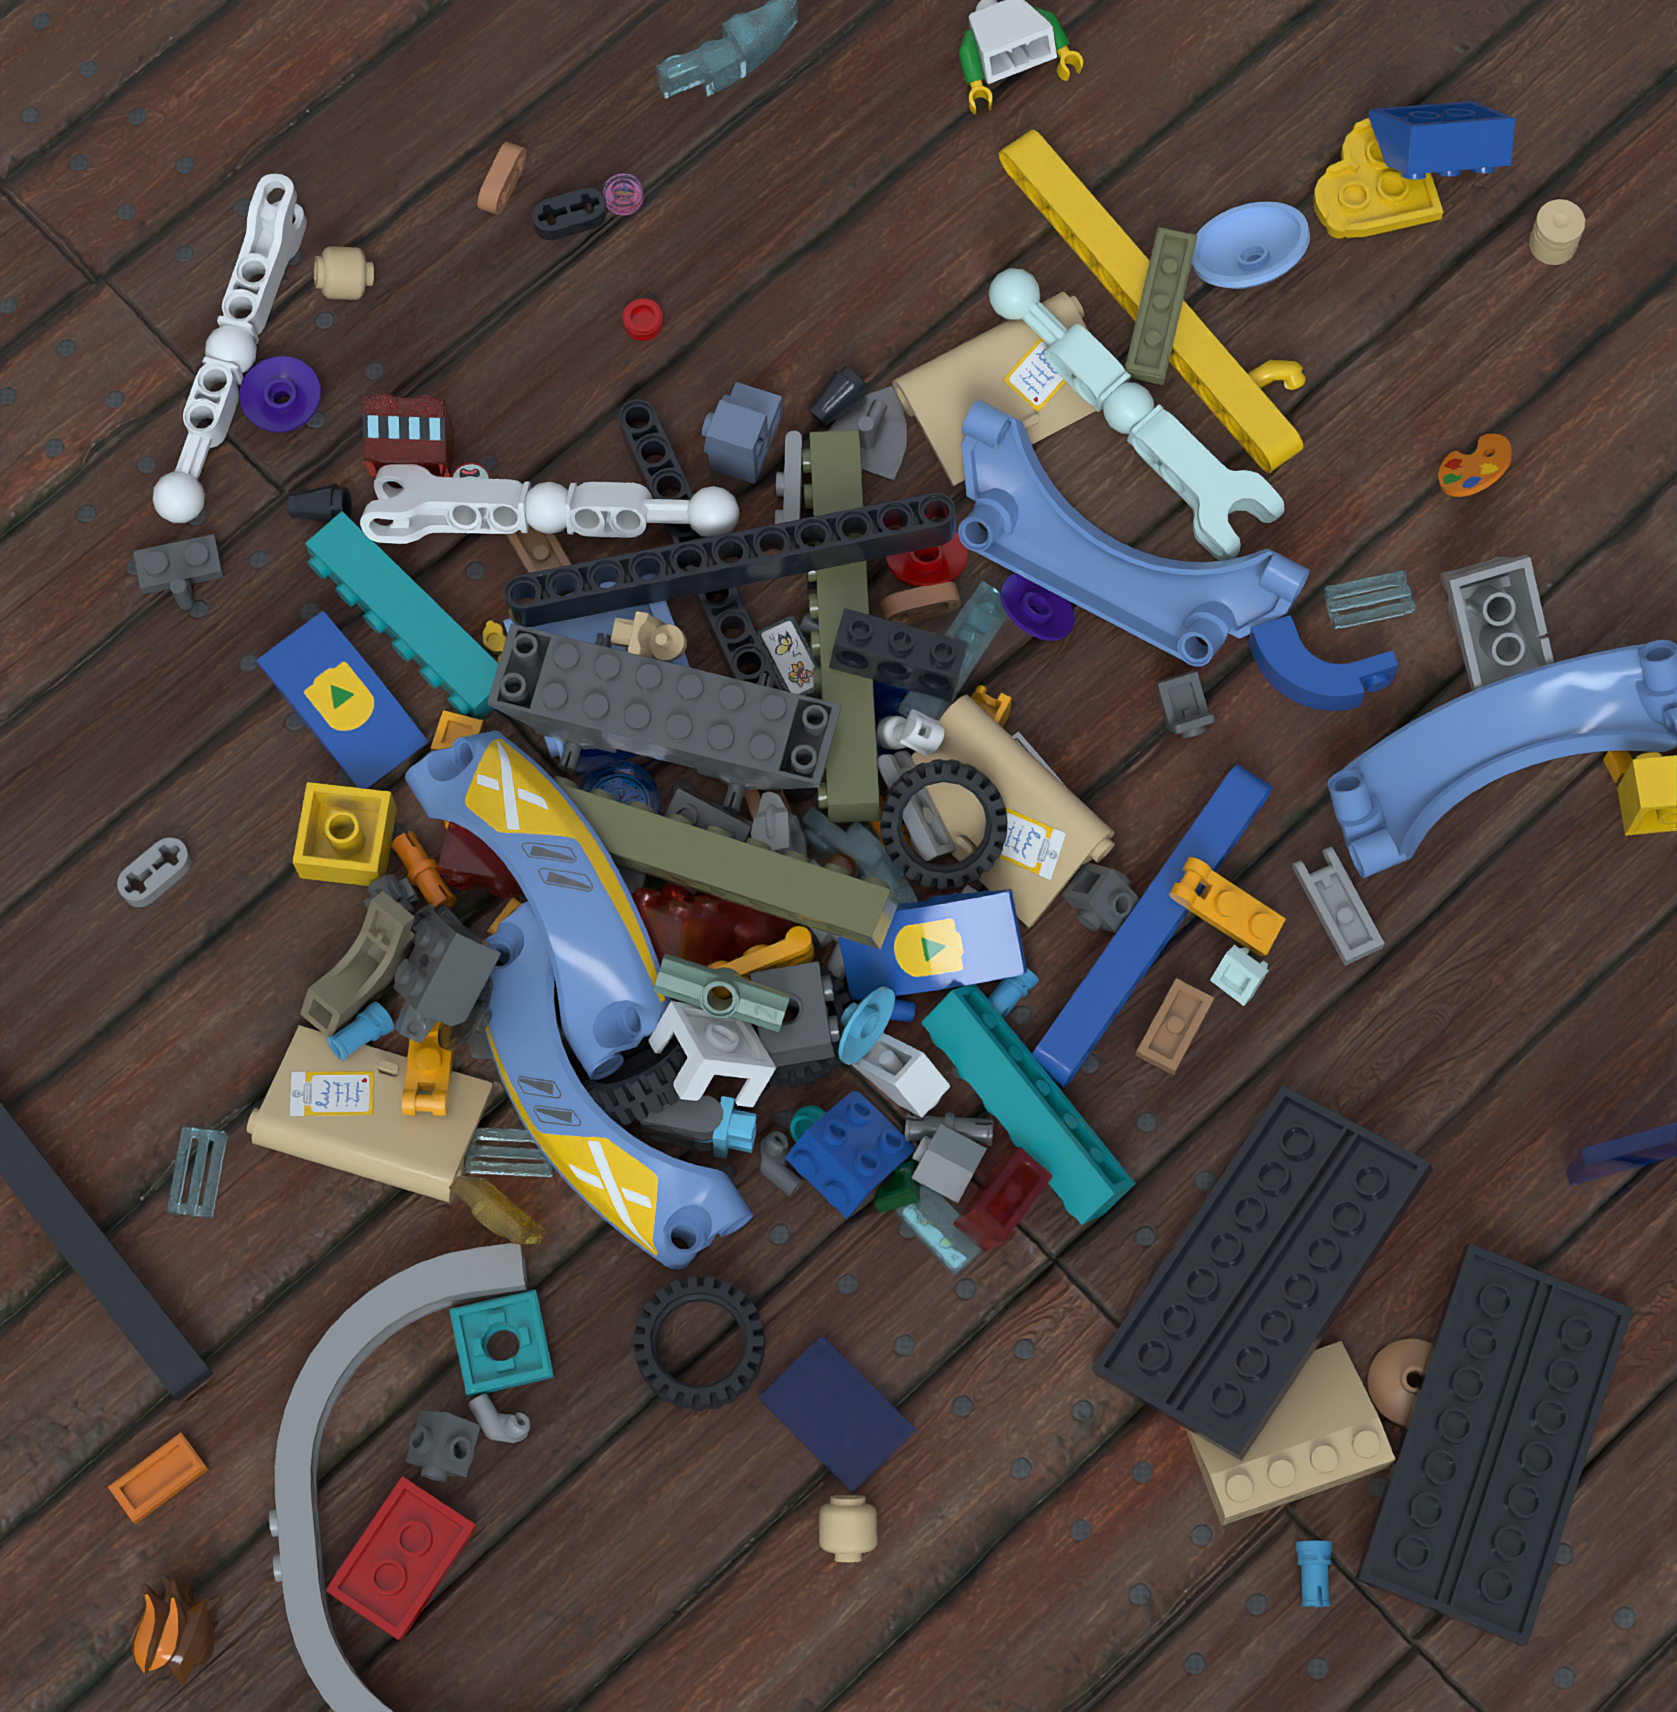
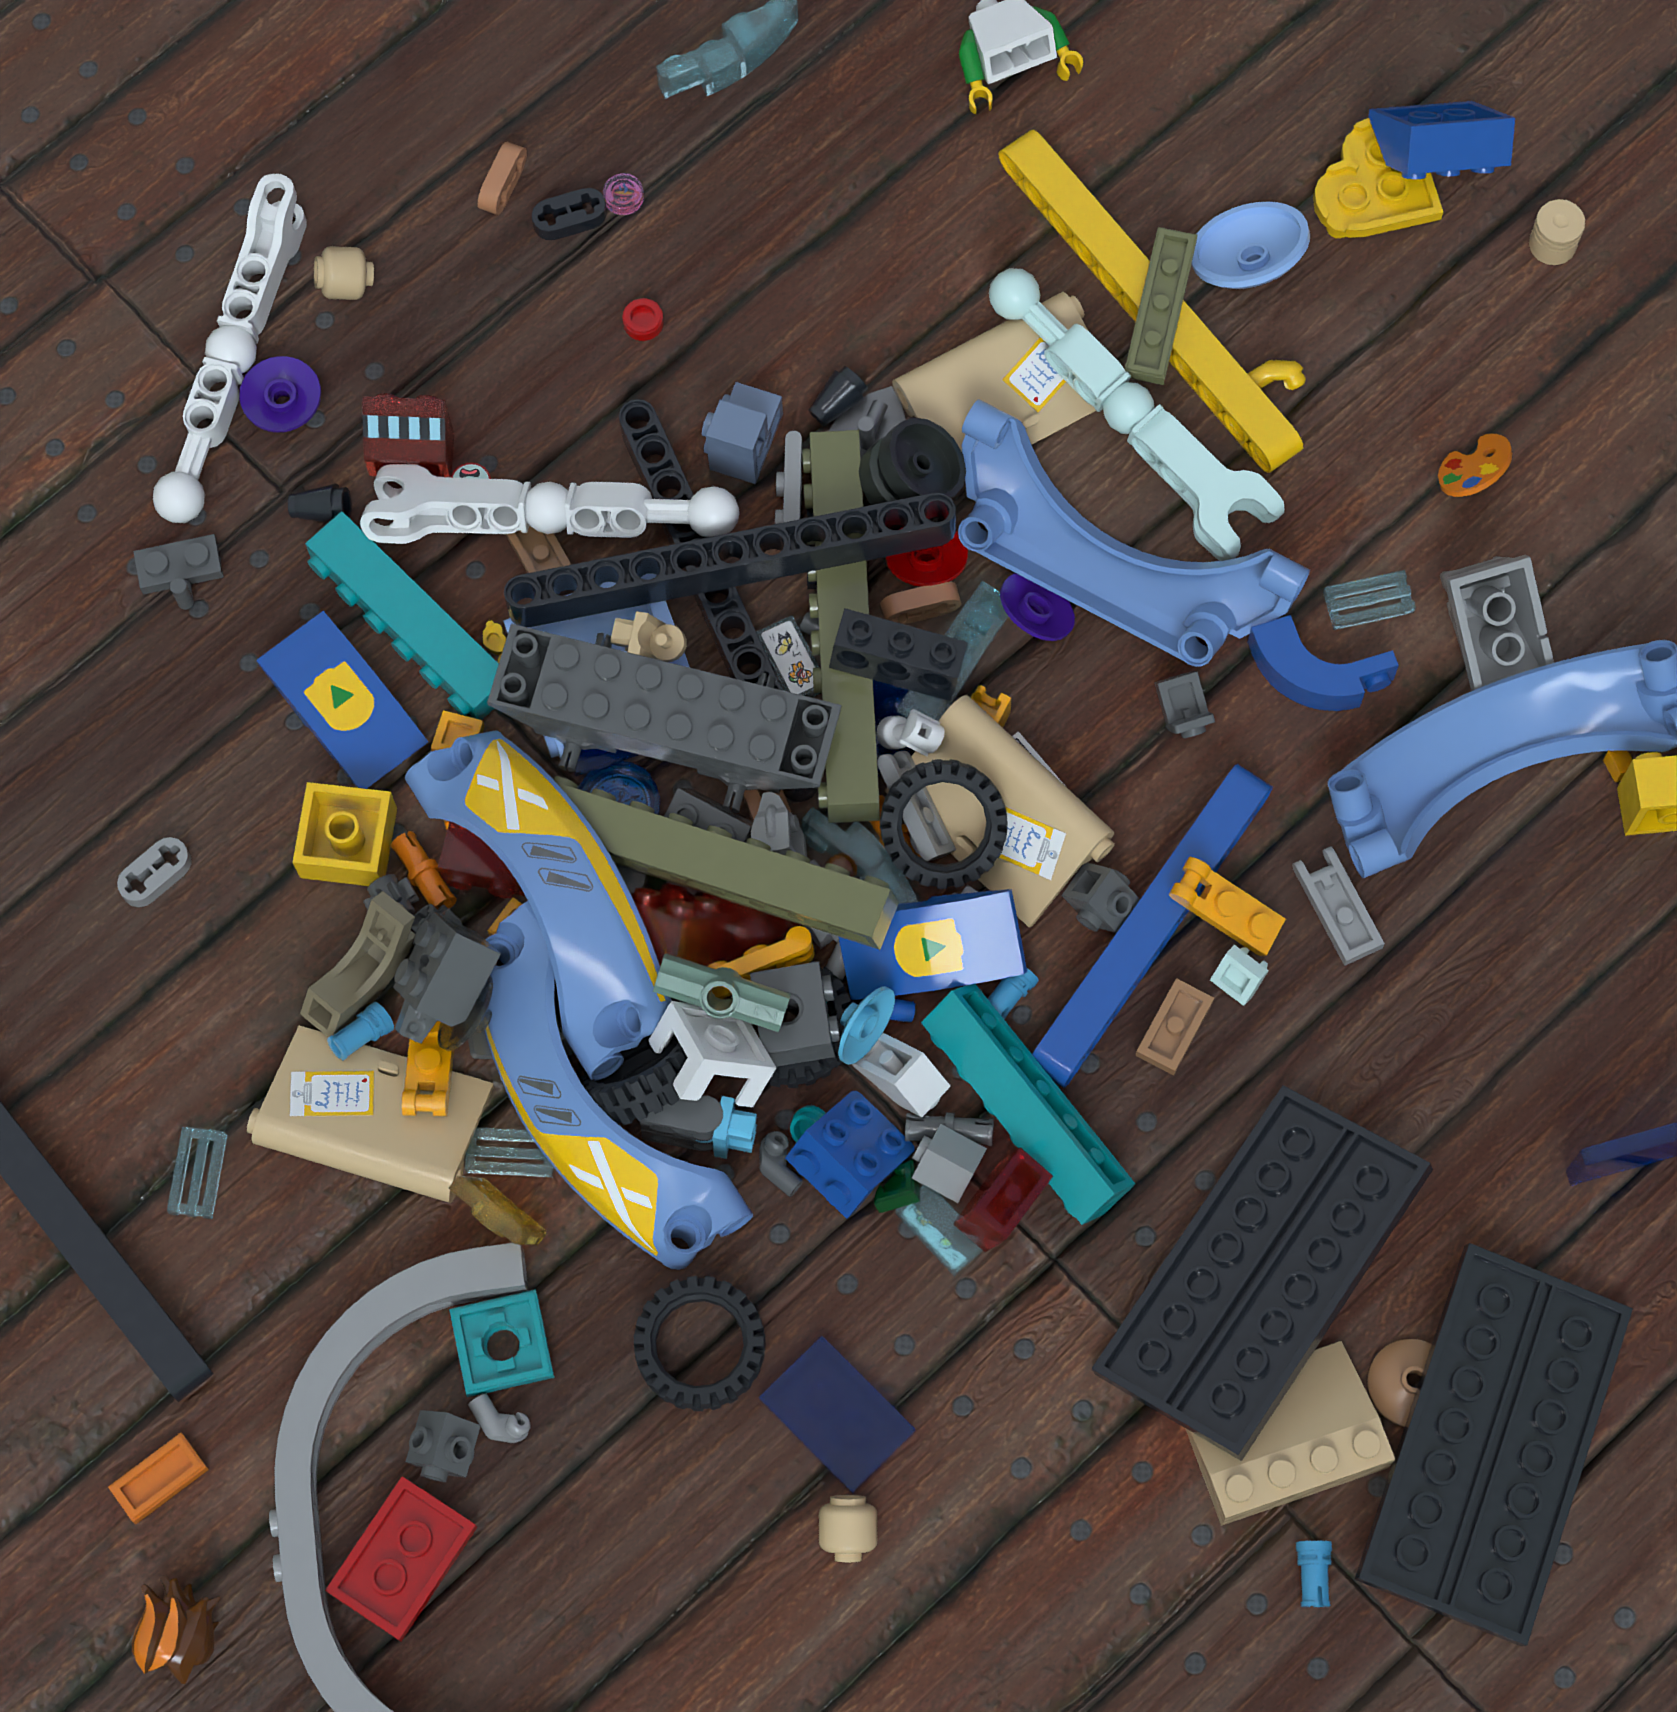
none -> pearl dark grey wheel [858,418,966,505]

